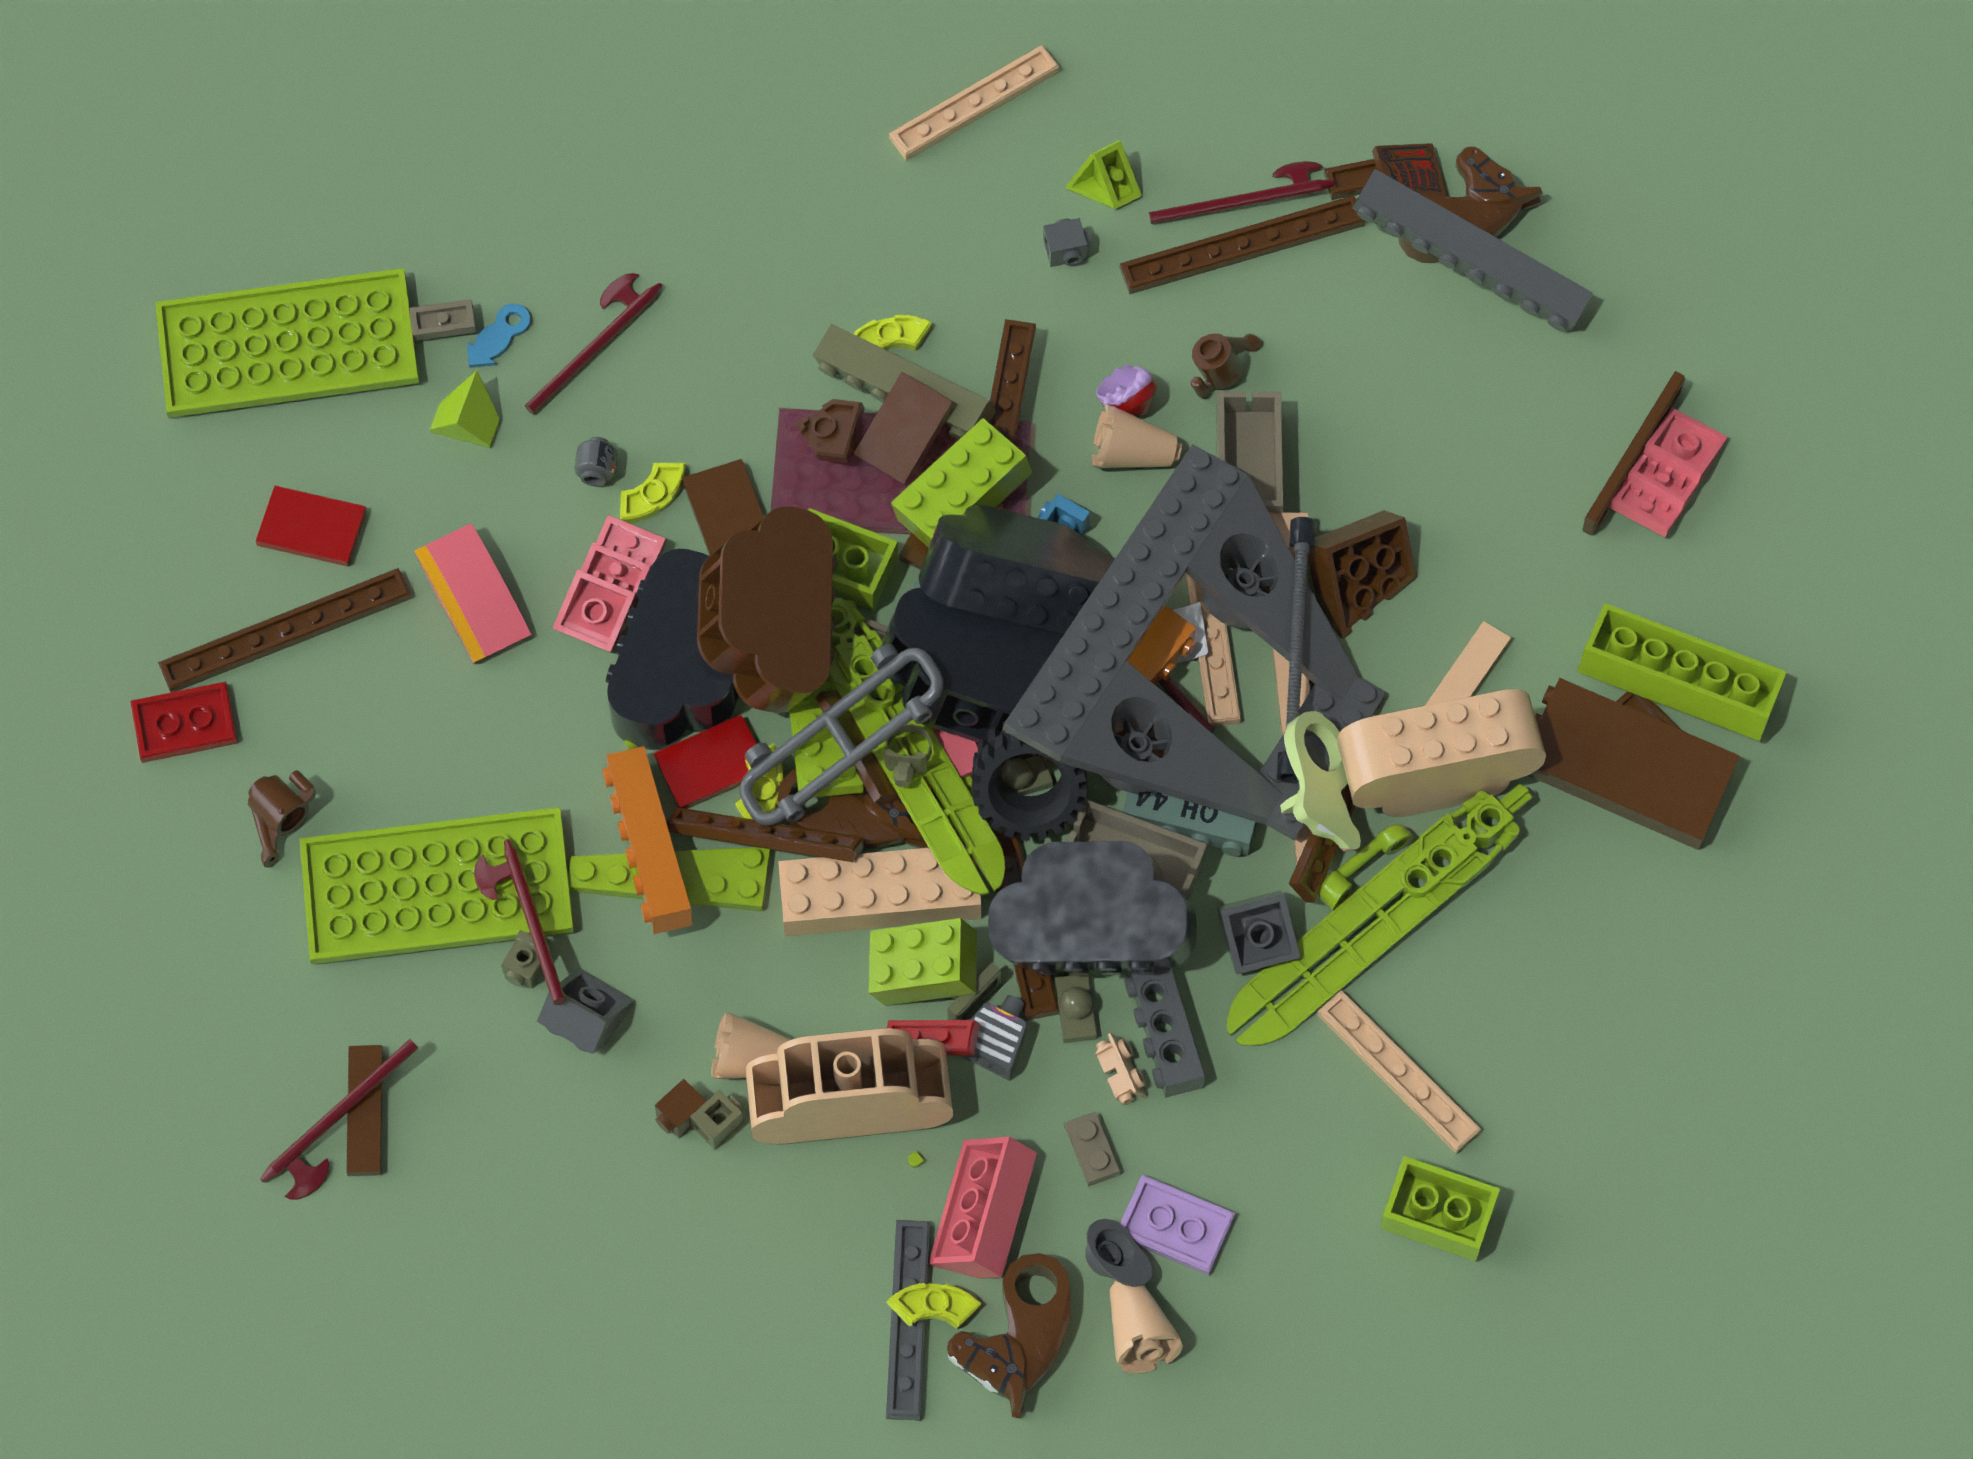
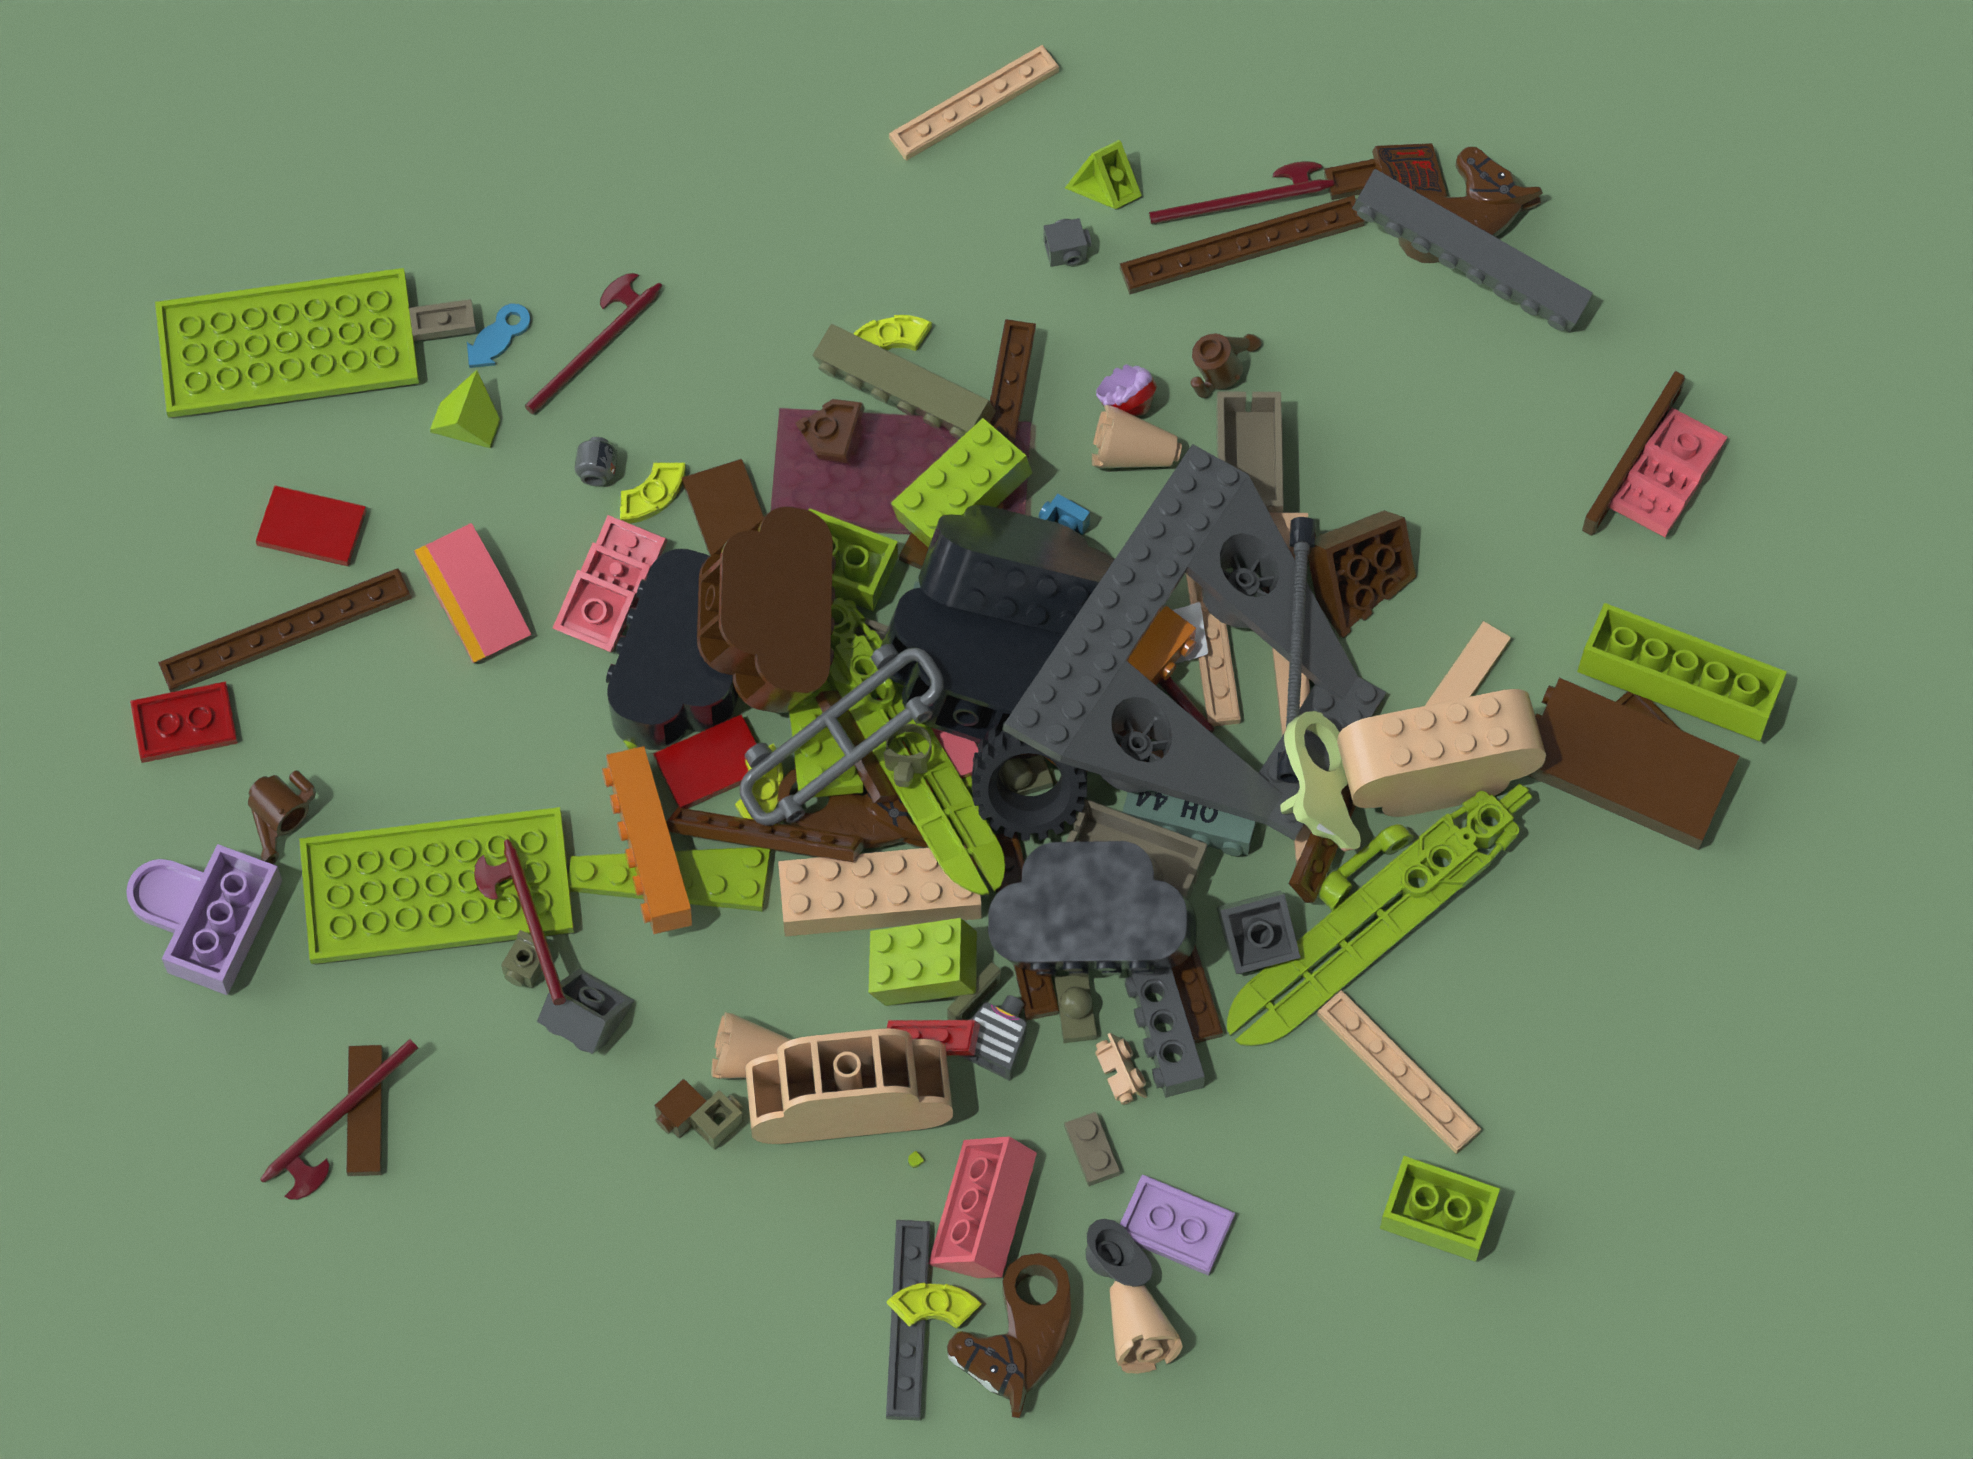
reddish brown tile [853,372,956,486] -> none
none -> lavender brick [126,844,282,995]
none -> reddish brown tile [1171,944,1223,1044]

